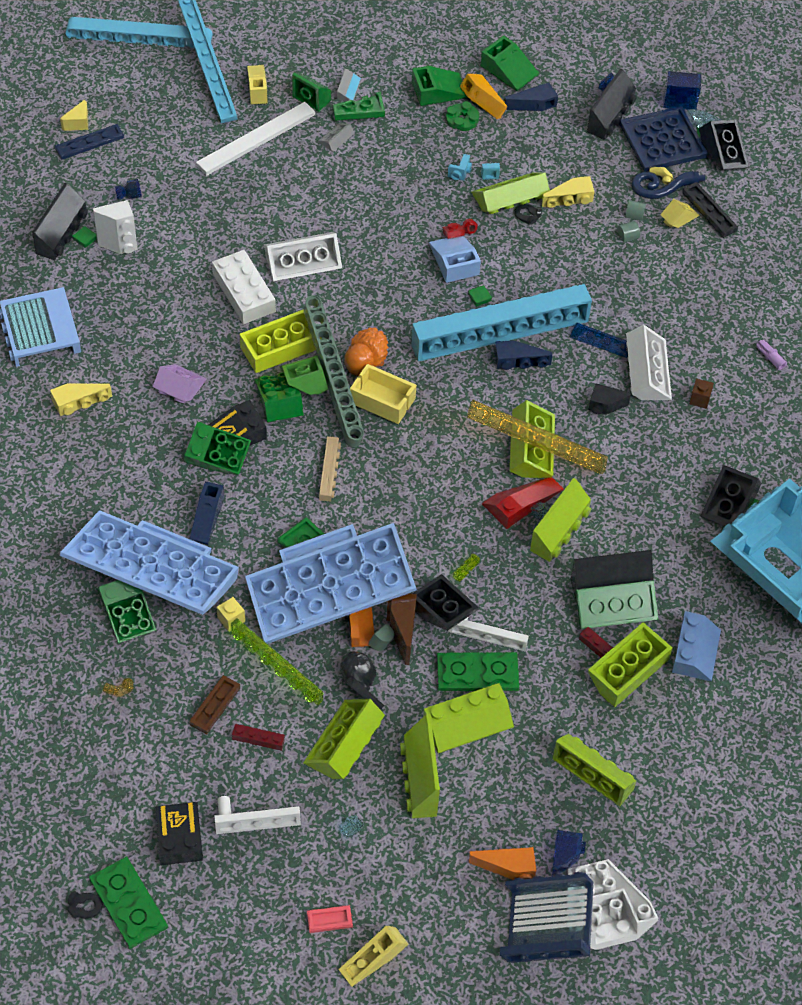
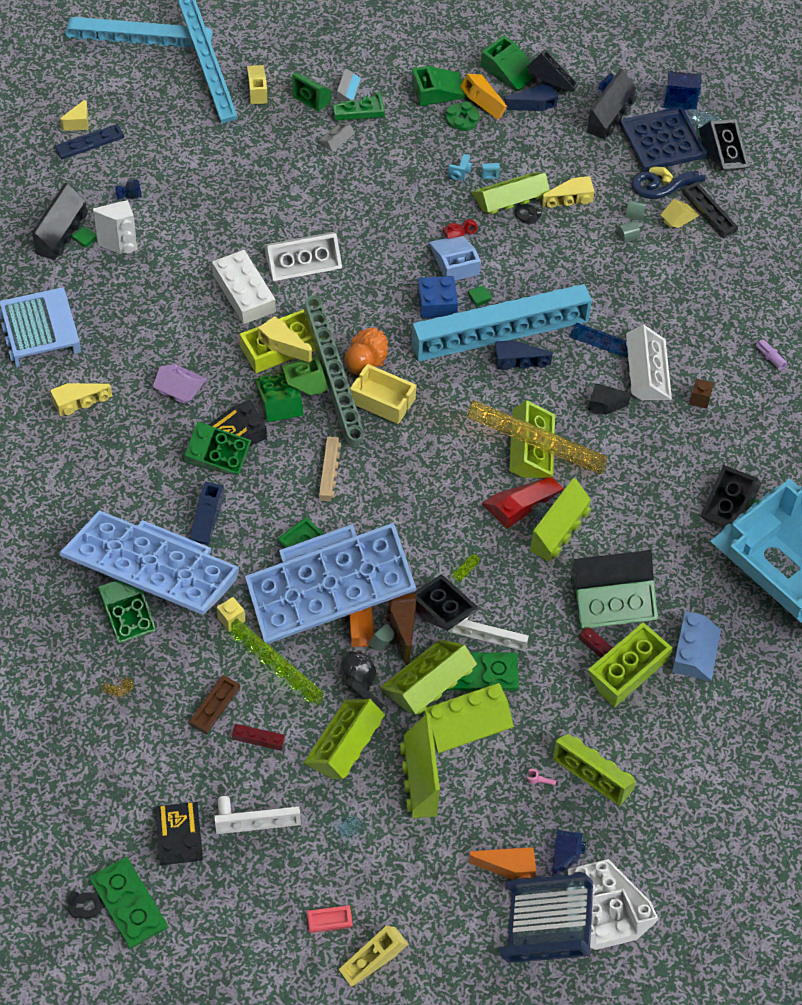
white tile [196,102,315,176] -> none
none -> light yellow slope [258,316,312,362]
none -> lime slope [379,639,477,714]
none -> blue brick [417,276,458,318]
none -> black slope [527,49,578,92]
none -> bright pink hand [527,769,556,785]

